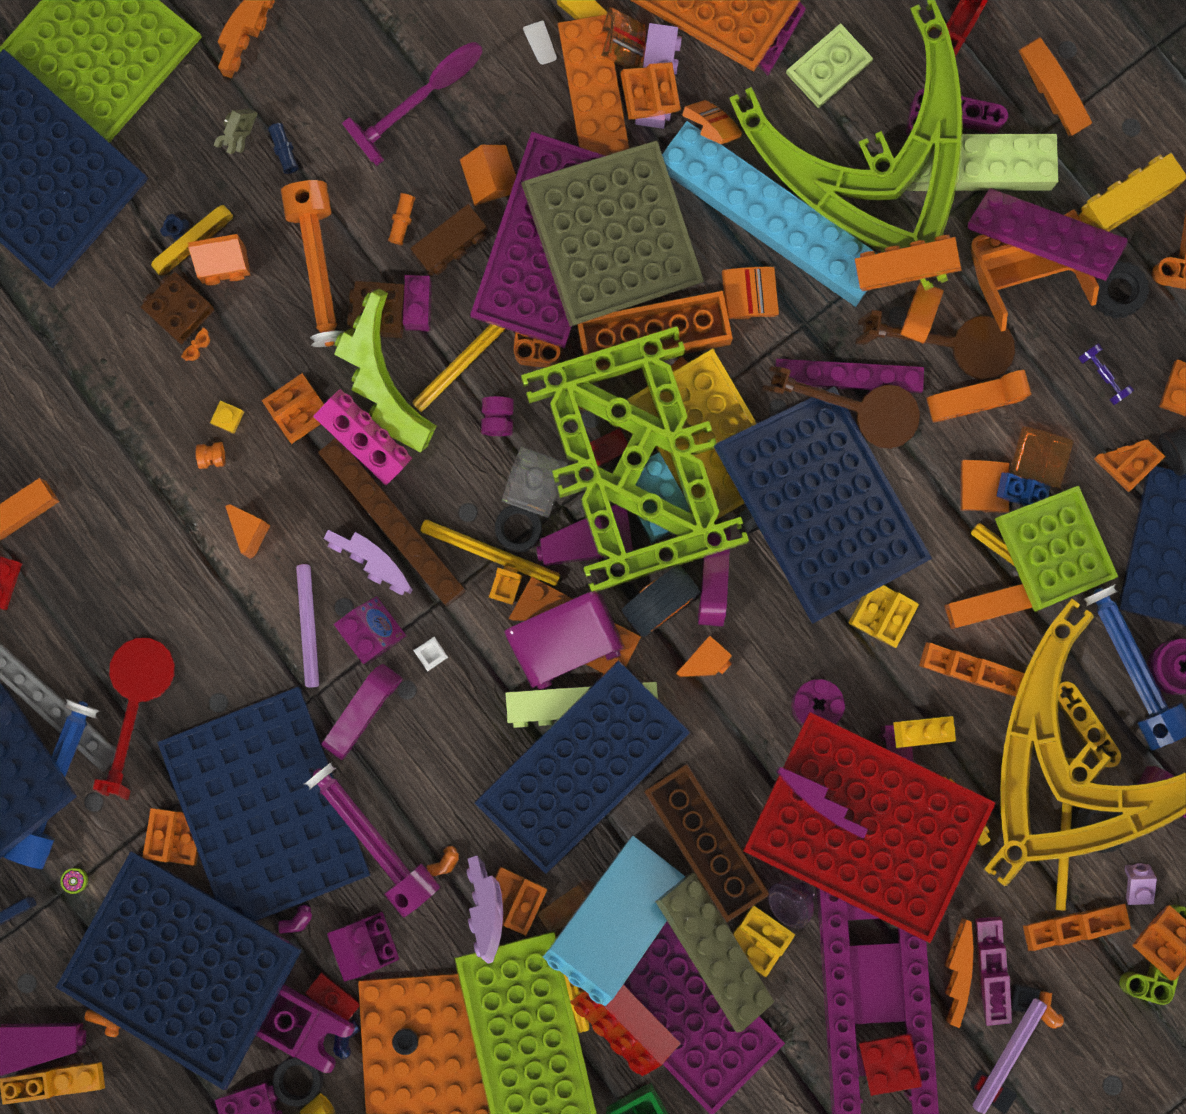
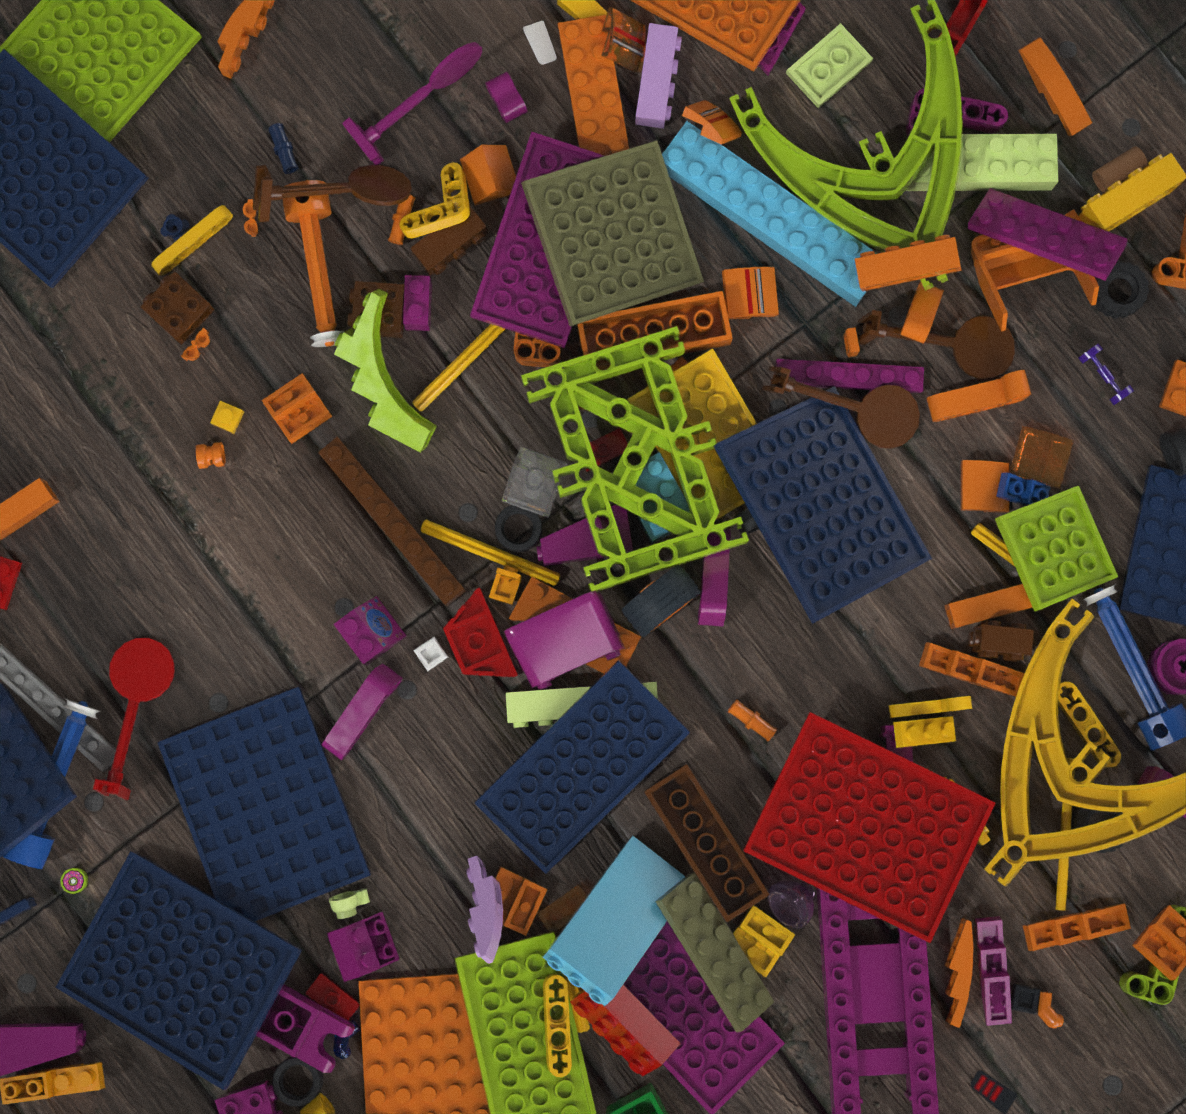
orange arm [85,1008,121,1037] -> none
orange slope [143,808,198,866] -> none
orange slope [188,234,250,285] -> none
olive plate [213,109,258,154] -> none
orange slope [225,504,270,558] -> none
magenta arm [278,905,312,934] -> none
lavender axle [296,564,319,688] -> none
magenta piece [305,761,441,918] -> none
dark pink brick [313,389,412,485] -> none
lavender slope [324,530,412,595] -> none
black tile [392,1028,419,1055] -> none
orange arm [427,846,459,876] -> none
magenta wheel [481,396,514,436] -> none
orange slope [621,62,681,120] -> none
orange slope [676,636,732,677] -> none
magenta slope [776,767,868,839] -> none
magenta brick [791,679,845,726] -> none
yellow slope [848,585,919,648] -> none
red plate [859,1033,923,1096] -> none
lavender axle [973,998,1047,1114] -> none
orange wing [1094,439,1166,492] -> none
lavender bracket [1125,863,1157,905] -> none
none -> orange piece [243,199,258,237]
none -> reddish brown piece [253,165,412,222]
none -> yellowish green piece [329,888,370,919]
none -> yellow beam [399,162,470,239]
none -> red wing [443,587,518,677]
none -> magenta axle [485,71,528,123]
none -> yellow beam [543,974,572,1077]
none -> orange pin [727,699,777,741]
none -> orange tile [843,327,860,358]
none -> yellow beam [889,696,972,718]
none -> reddish brown brick [968,621,1034,662]
none -> medium nougat pin [1092,146,1148,193]

